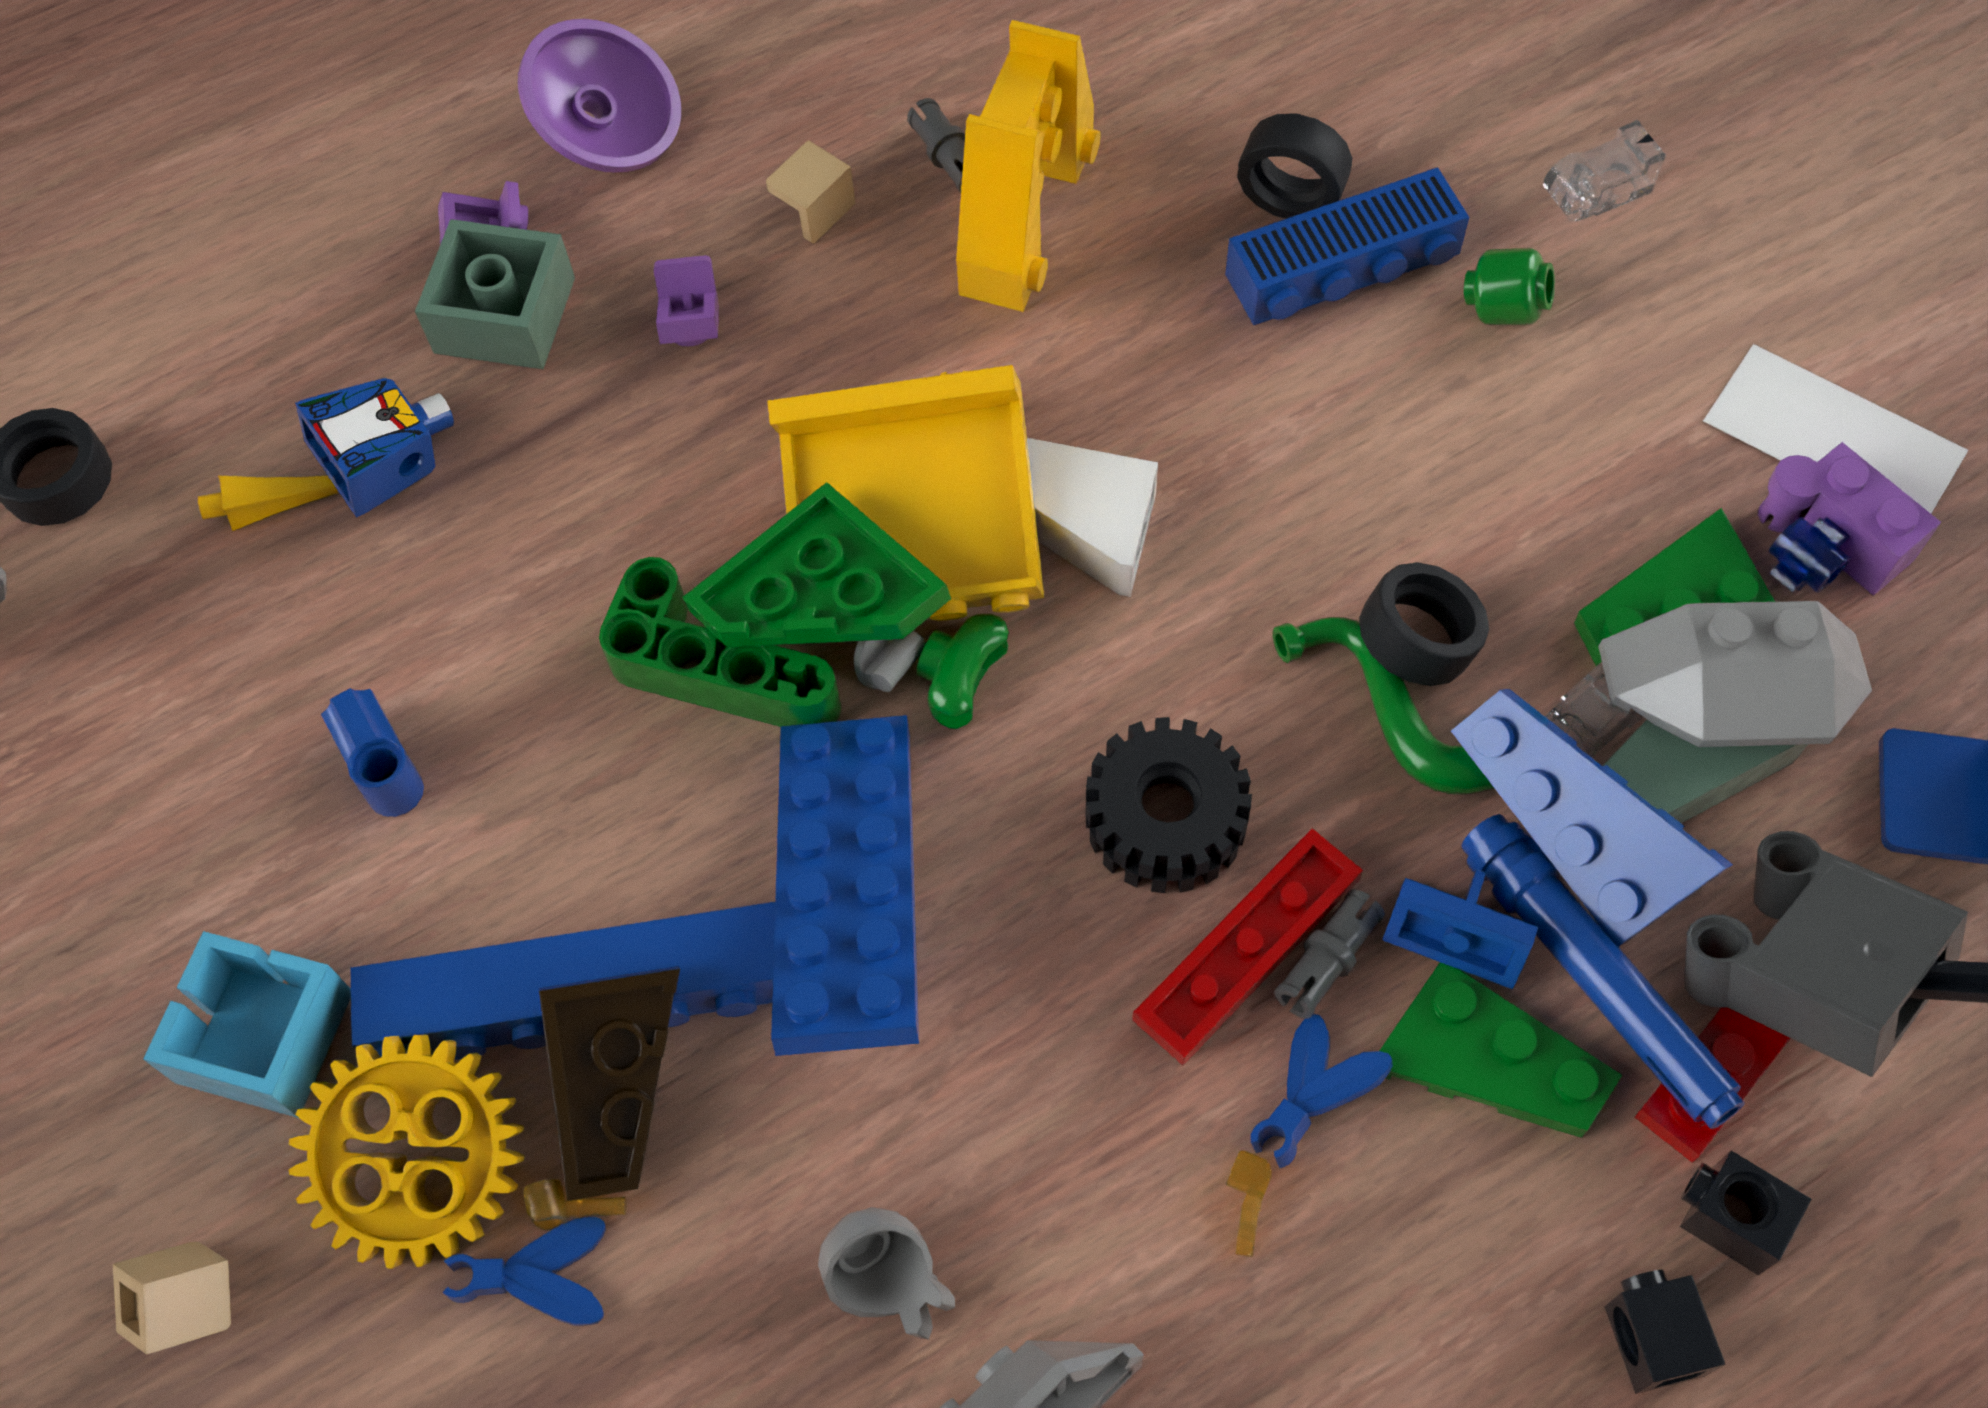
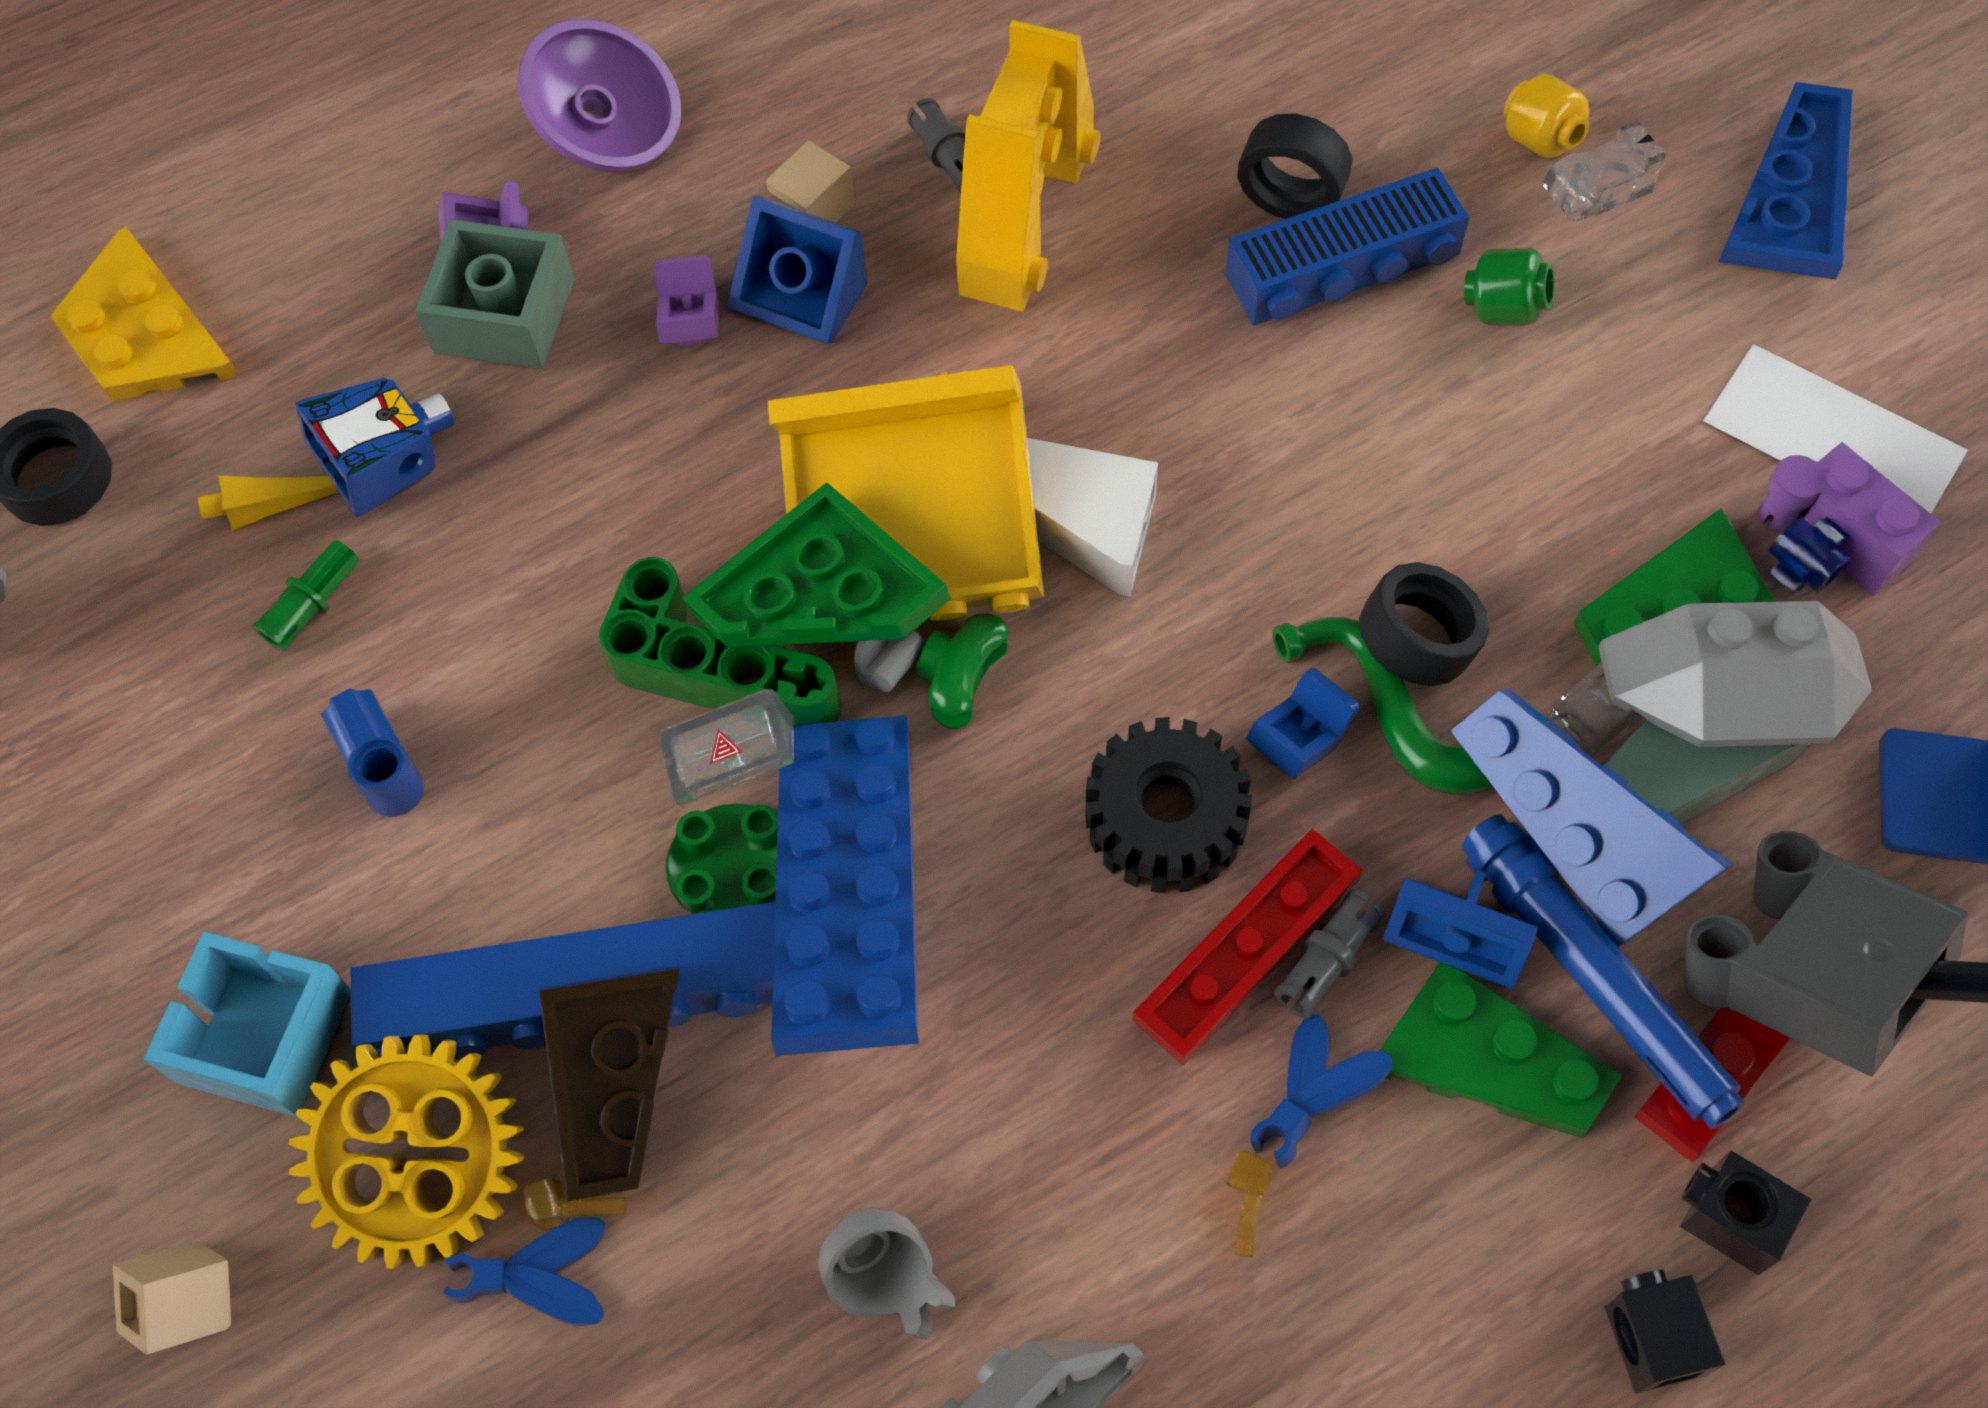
none -> yellow wing [50,226,238,402]
none -> green axle [252,540,359,652]
none -> clear slope [660,689,794,806]
none -> green dish [665,804,778,914]
none -> blue slope [727,195,868,344]
none -> blue bracket [1245,668,1360,780]
none -> yellow head [1504,74,1590,159]
none -> blue wing [1718,82,1853,280]

